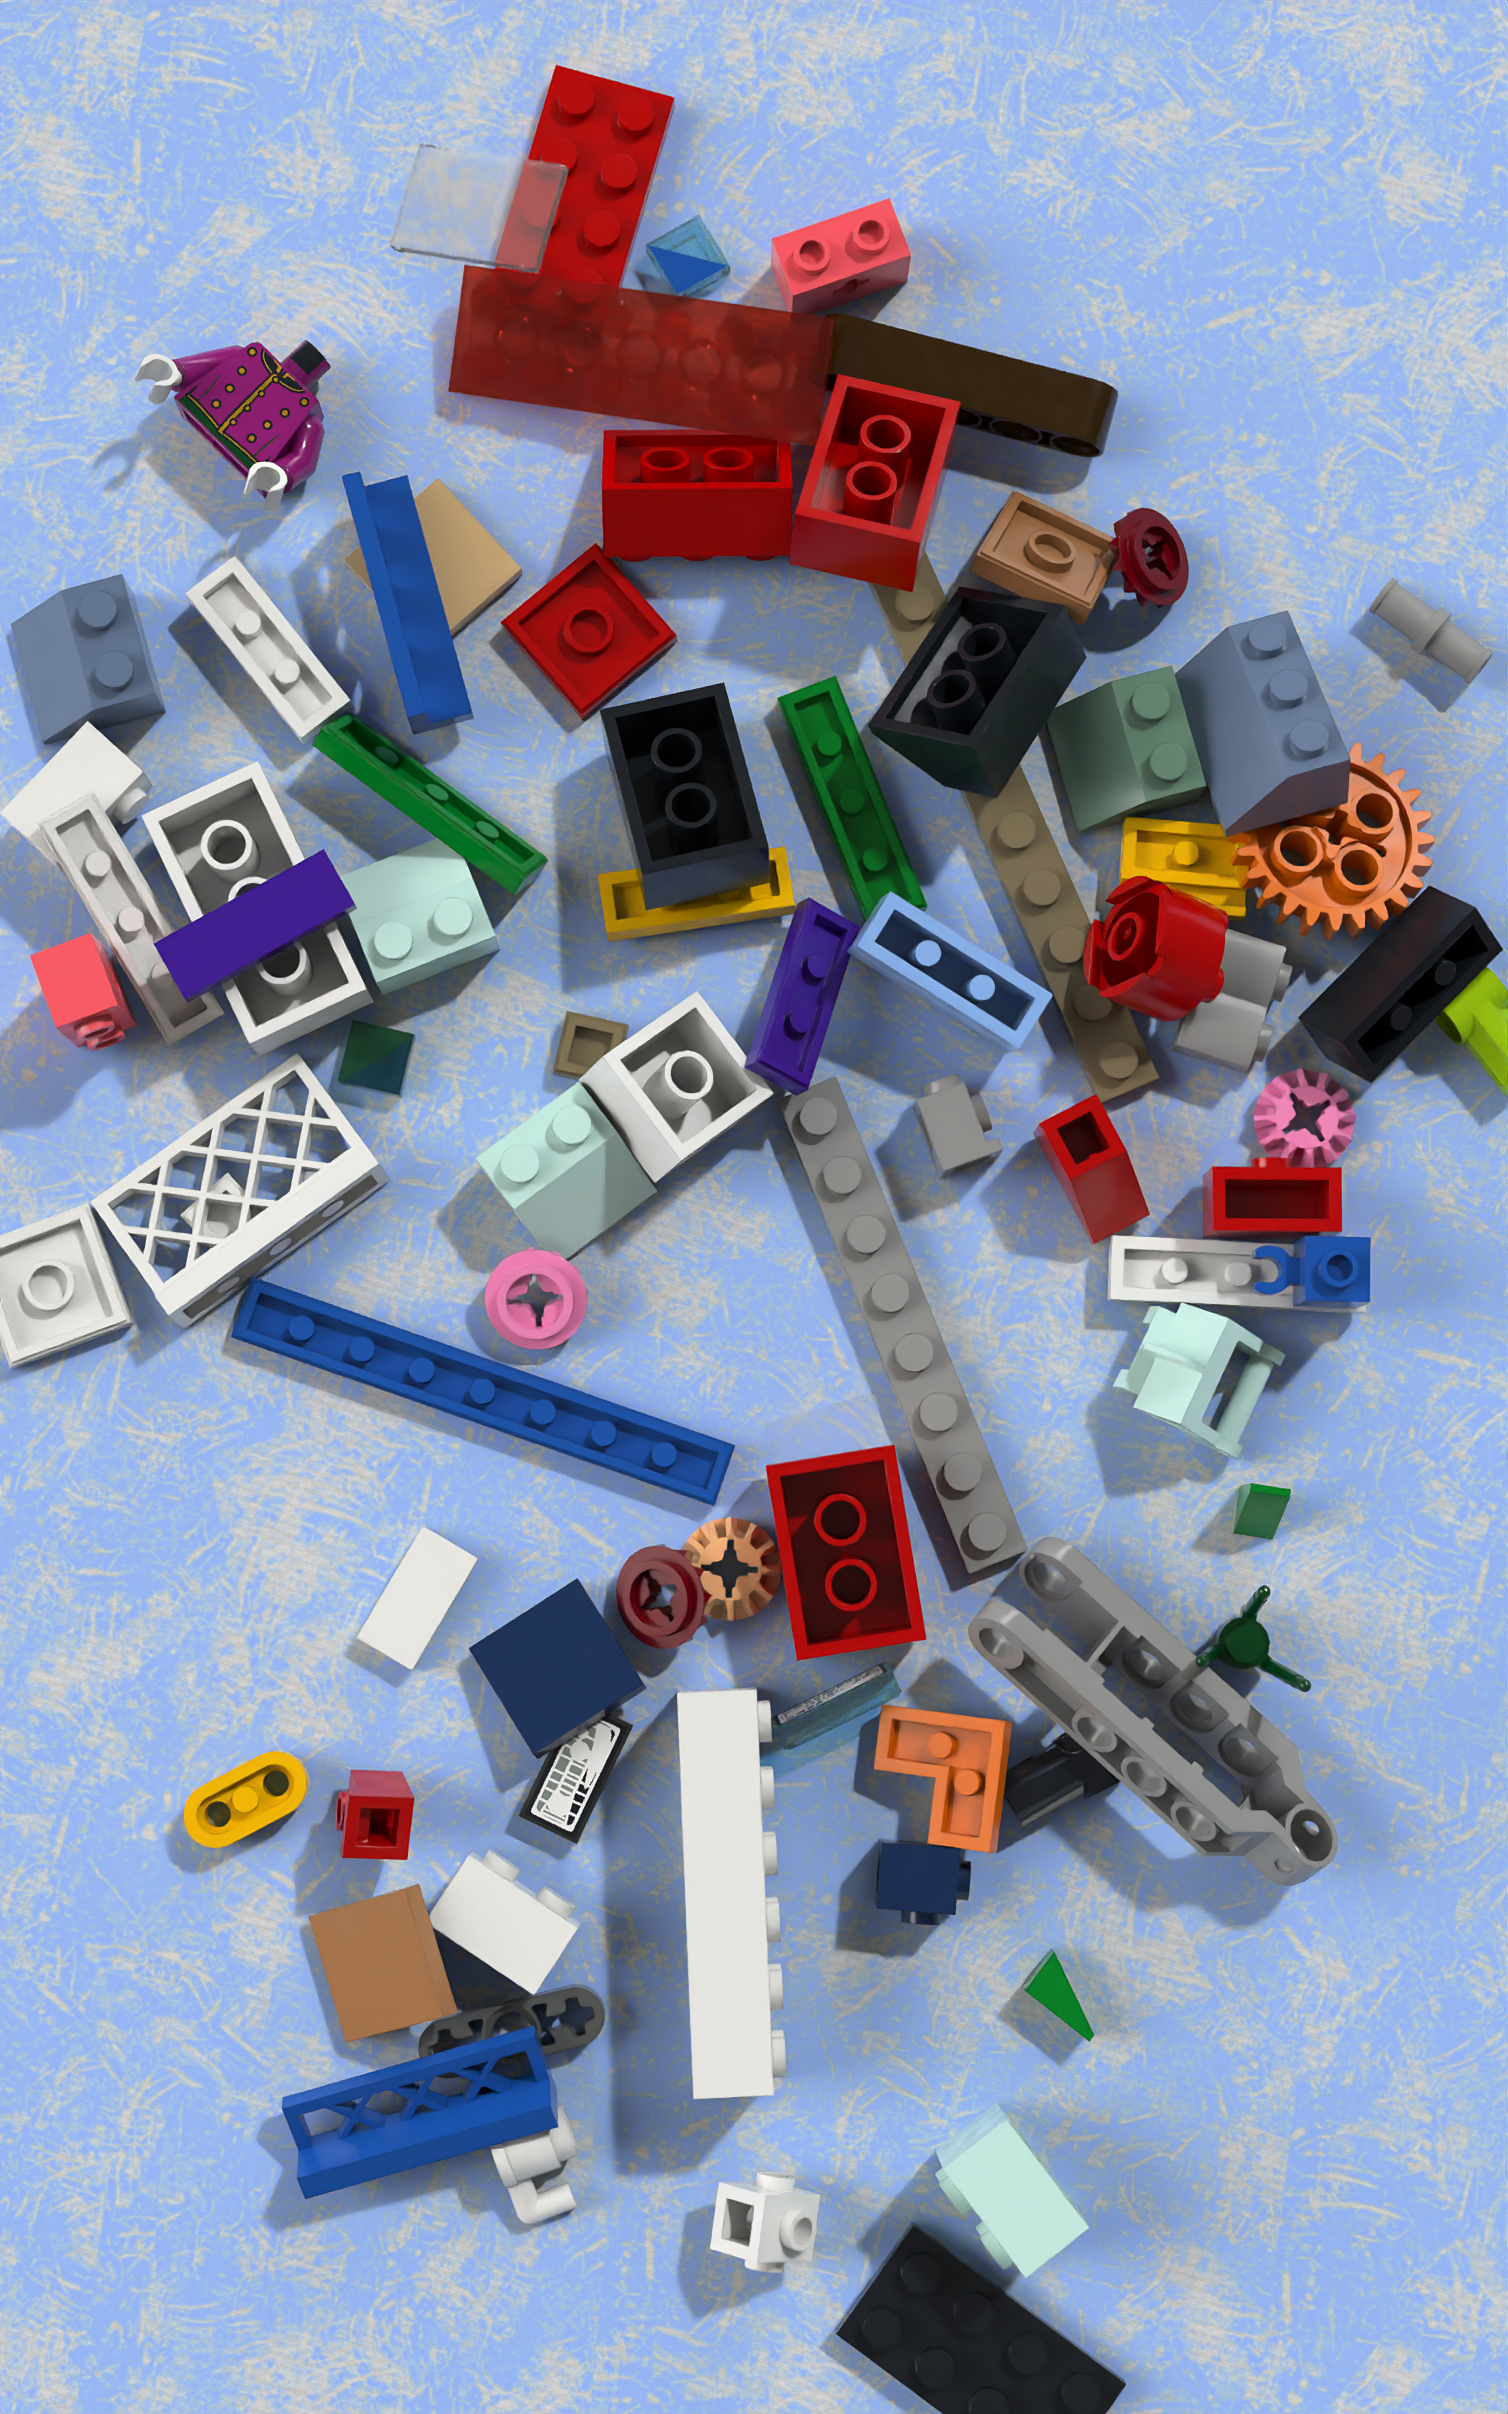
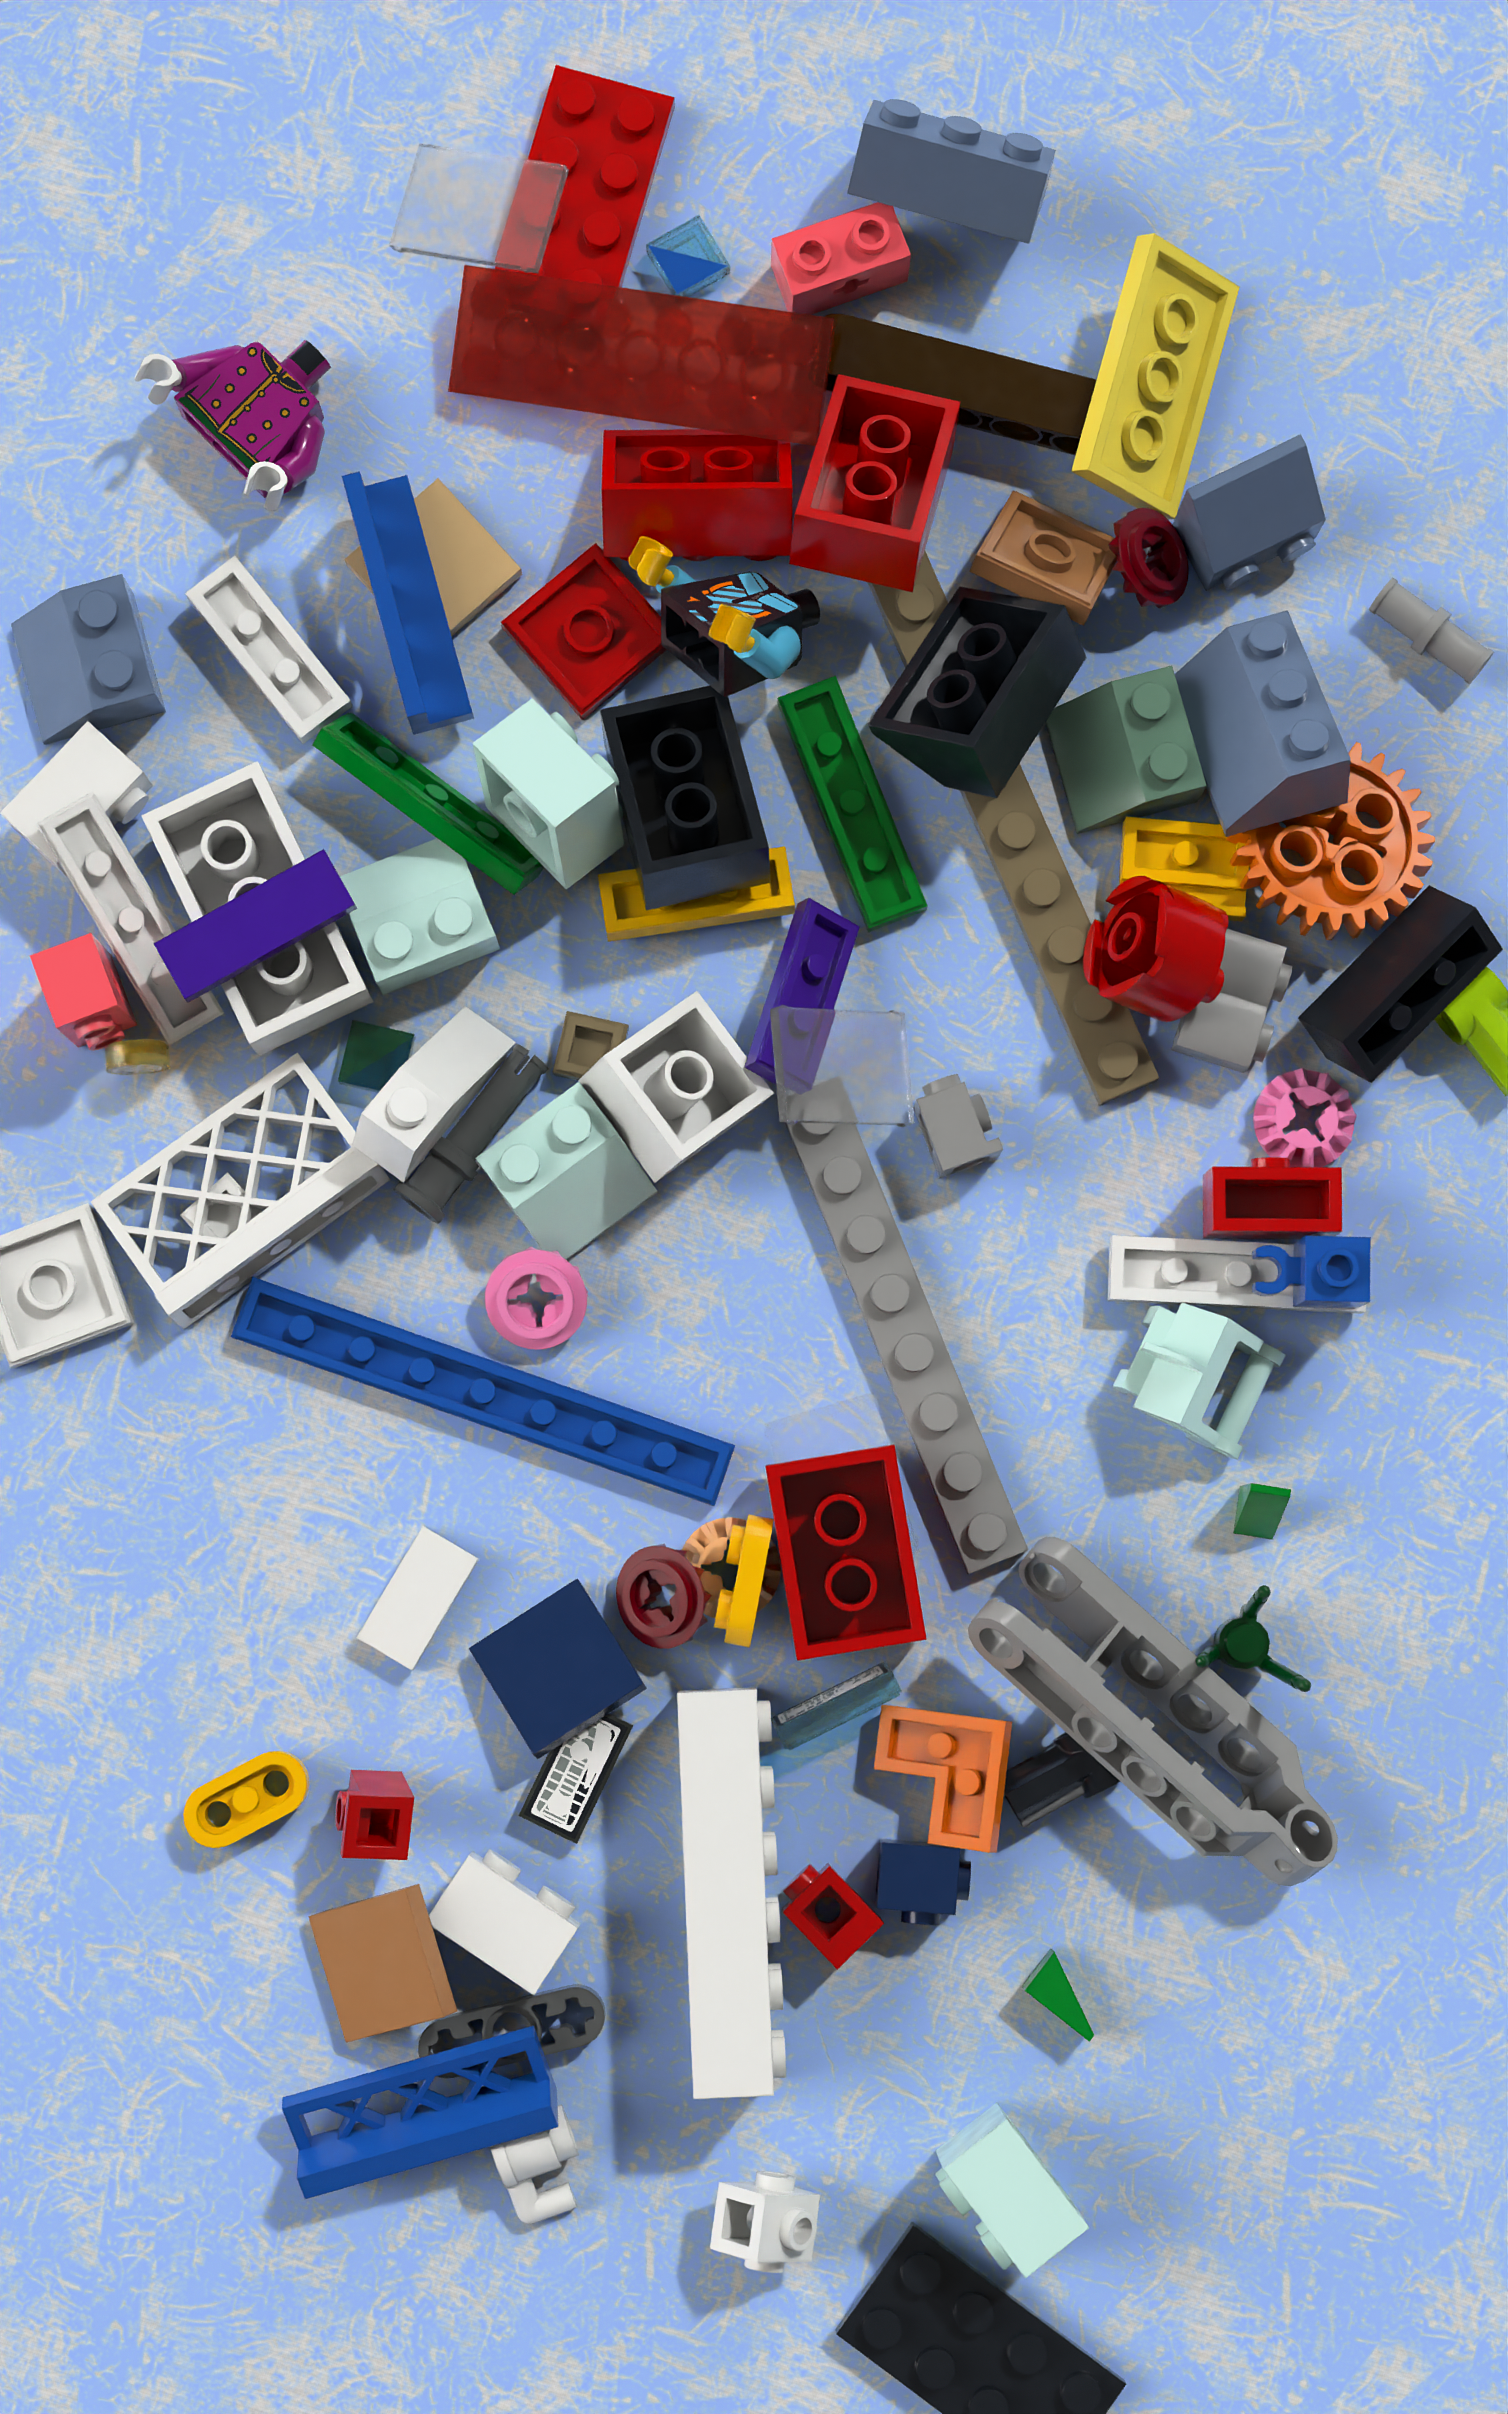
light blue brick [847,891,1053,1053] -> none
red slope [1033,1094,1150,1245] -> none
none -> clear yellow tile [105,1039,170,1075]
none -> white slope [352,1006,516,1183]
none -> dark grey pin [393,1044,549,1224]
none -> light aqua brick [472,698,624,890]
none -> torso [628,536,820,697]
none -> yellow plate [714,1514,774,1648]
none -> clear piece [770,1005,914,1127]
none -> red brick [782,1863,884,1970]
none -> sand blue slope [847,99,1056,244]
none -> light yellow plate [1071,233,1239,519]
none -> sand blue slope [1172,434,1326,591]

